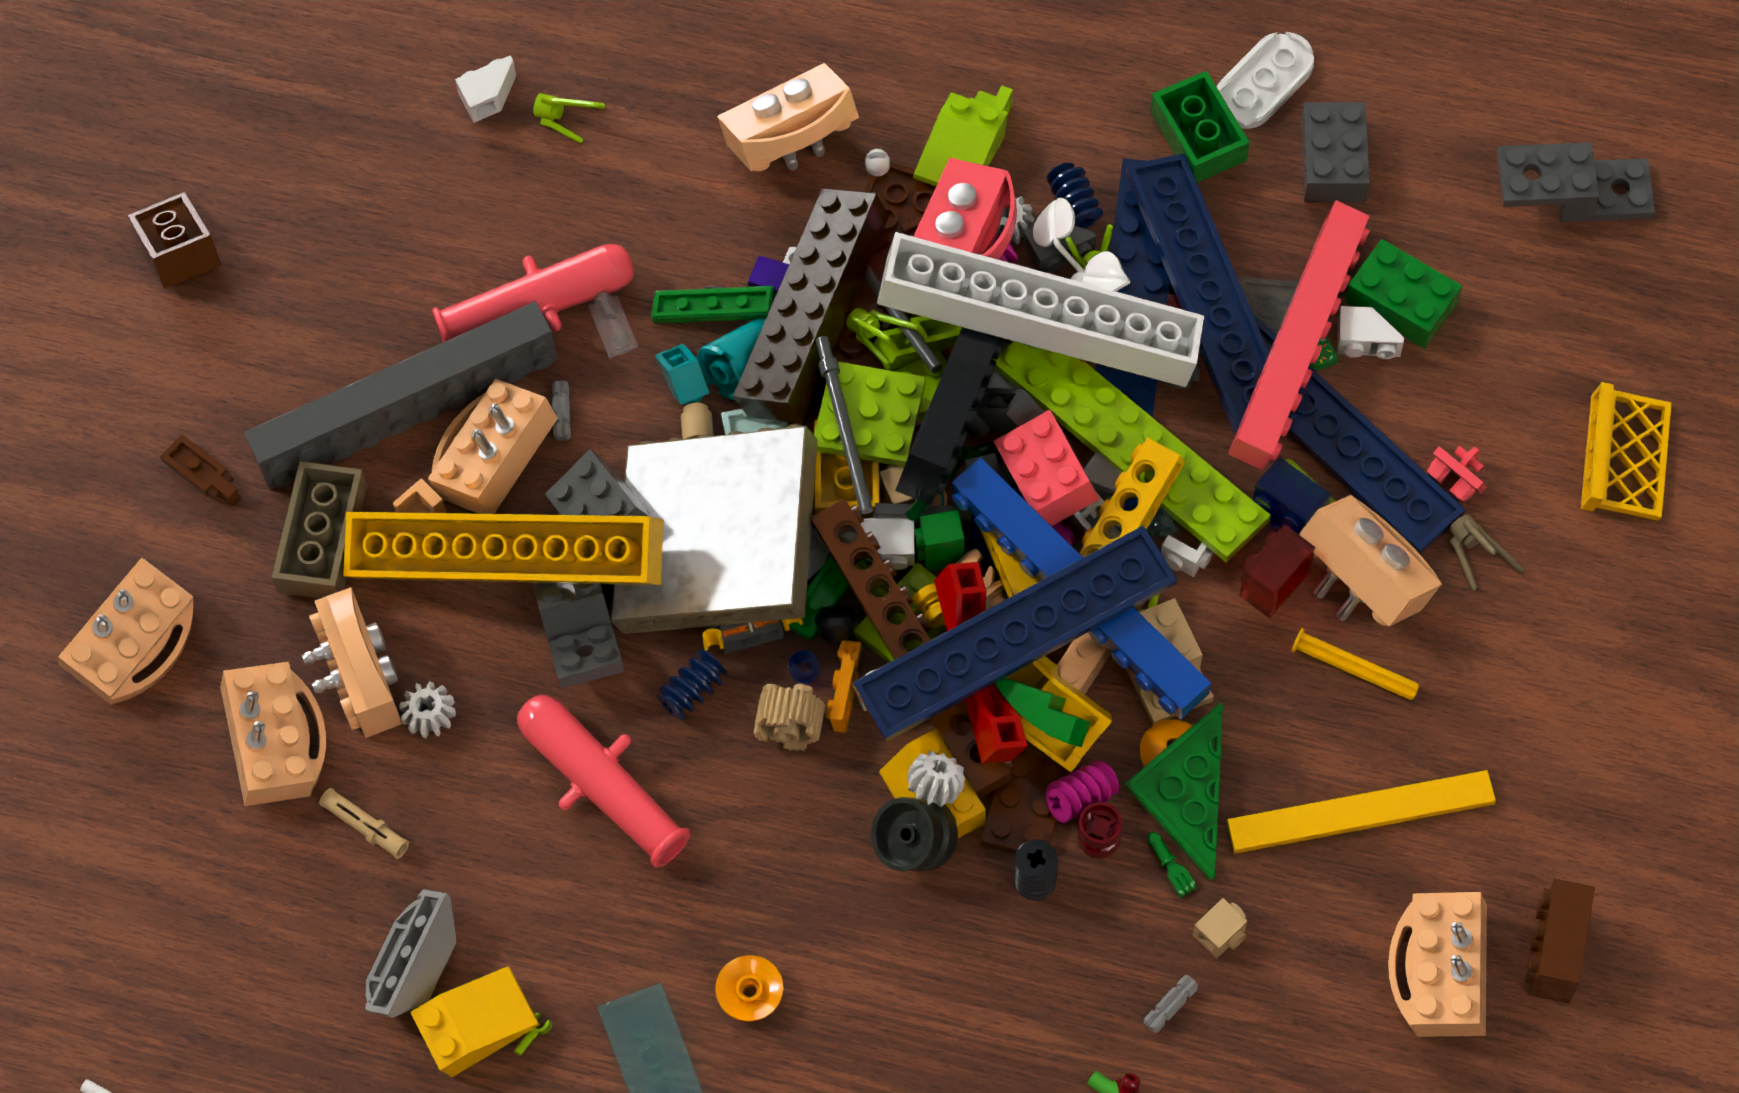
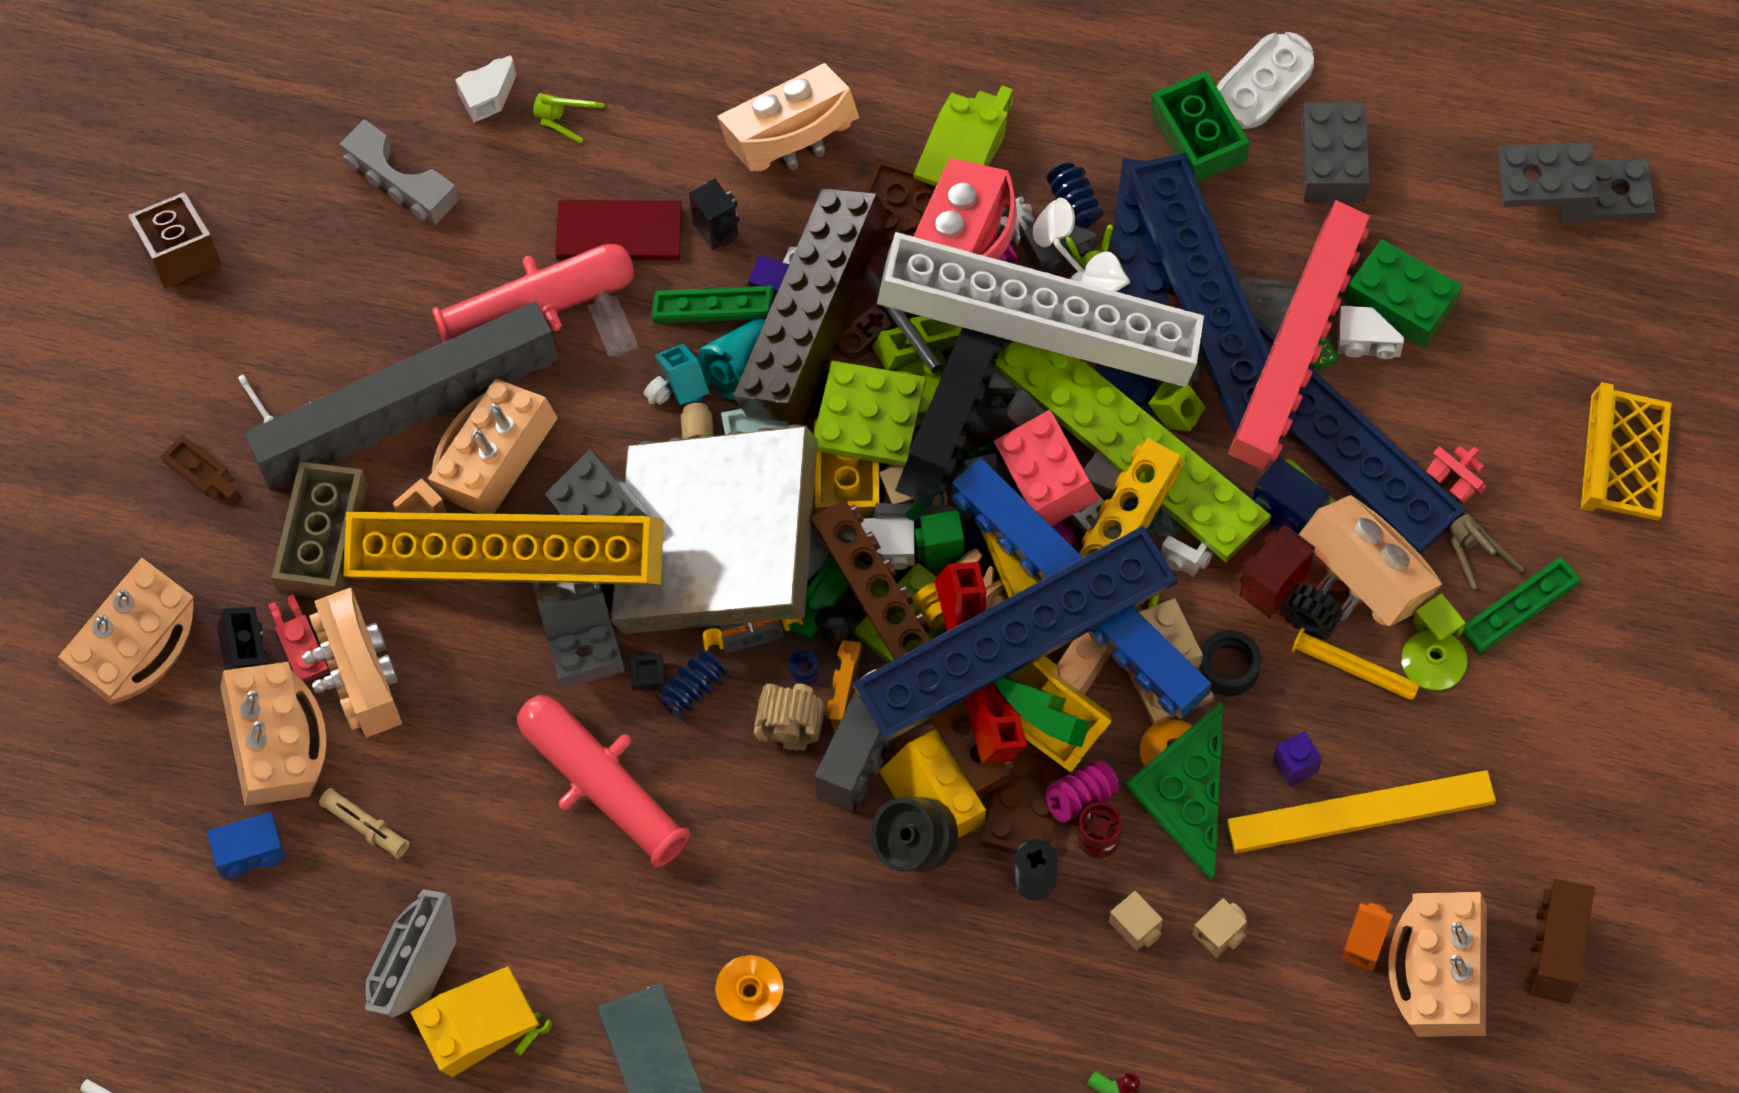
white gear [399,681,456,739] -> none
light grey axle [552,381,571,441] -> none
dark grey bar [816,336,873,514] -> none
lime plant [847,308,920,367] -> none
white hinge [865,149,890,176] -> none
white gear [907,750,965,807] -> none
light grey axle [1144,975,1198,1033] -> none
green piece [1147,832,1197,898] -> none
none -> blue brick [207,812,286,878]
none -> black brick [217,607,268,670]
none -> white hinge [237,374,274,423]
none -> coral hinge [268,594,330,683]
none -> light grey arch [340,119,459,226]
none -> dark red tile [555,200,682,260]
none -> black plate [630,653,665,691]
none -> white plate [643,376,672,405]
none -> black brick [689,178,740,250]
none -> dark grey brick [814,691,895,814]
none -> tan brick [1109,891,1163,951]
none -> lime brick [1148,382,1206,431]
none -> black tyre [1200,630,1262,697]
none -> dark purple brick [1273,731,1322,787]
none -> black tyre [1278,582,1343,639]
none -> orange slope [1341,903,1393,972]
none -> lime dish [1401,630,1467,691]
none -> lime panel [1412,593,1466,642]
none -> green tile [1462,556,1582,656]

